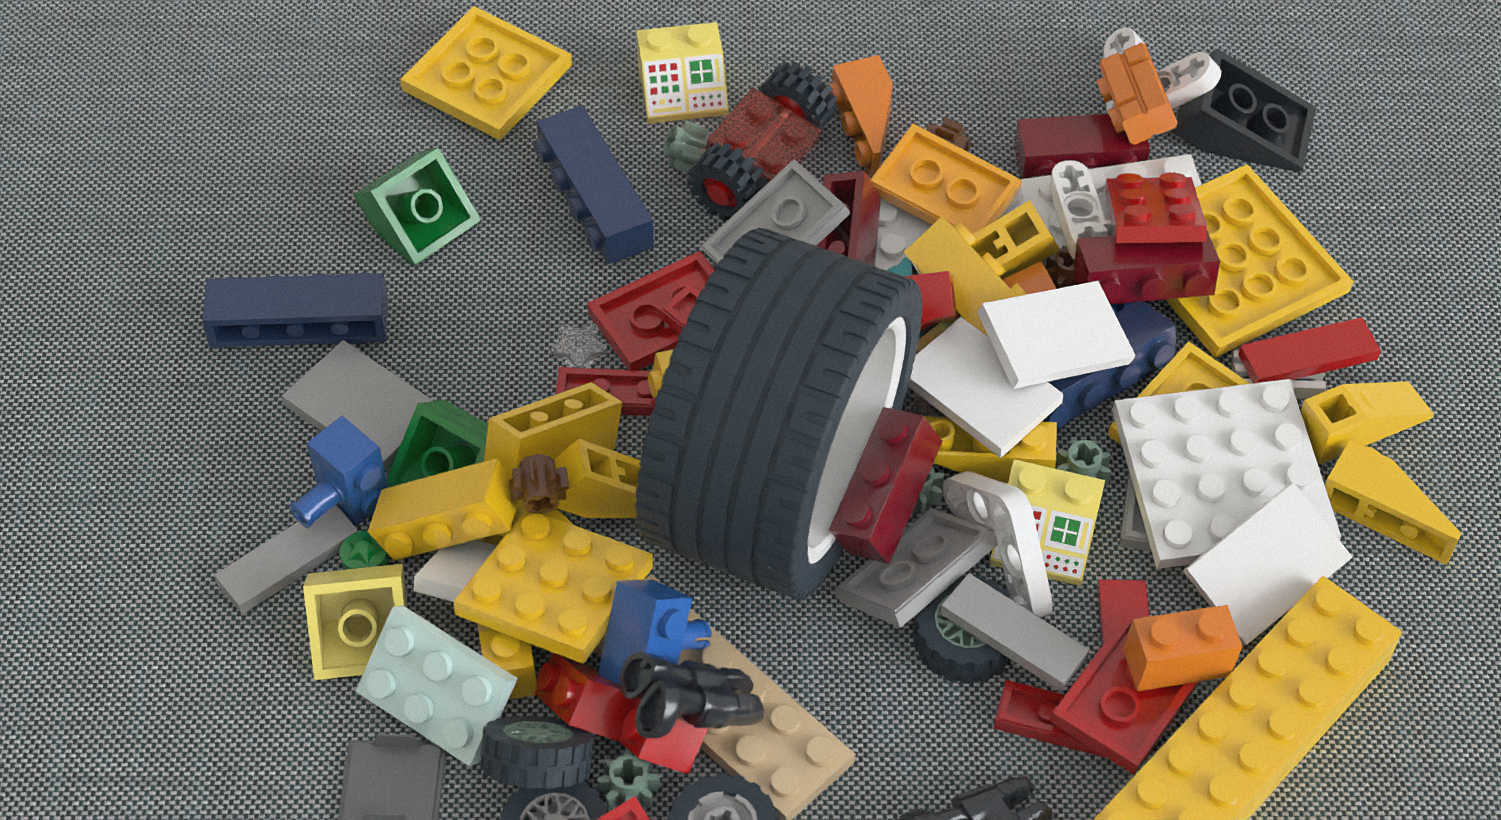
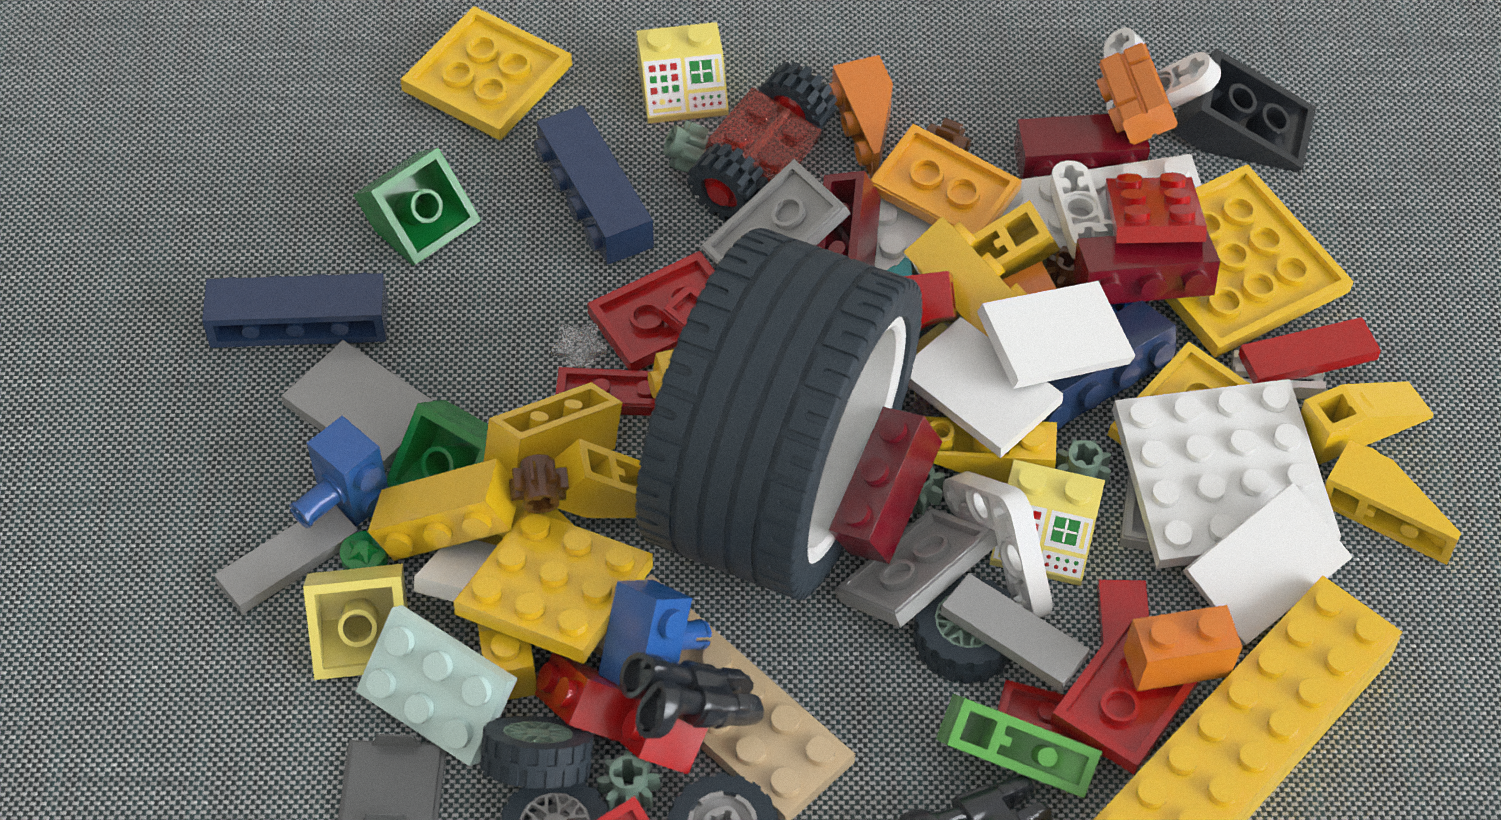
none -> bright green slope [936,693,1102,798]

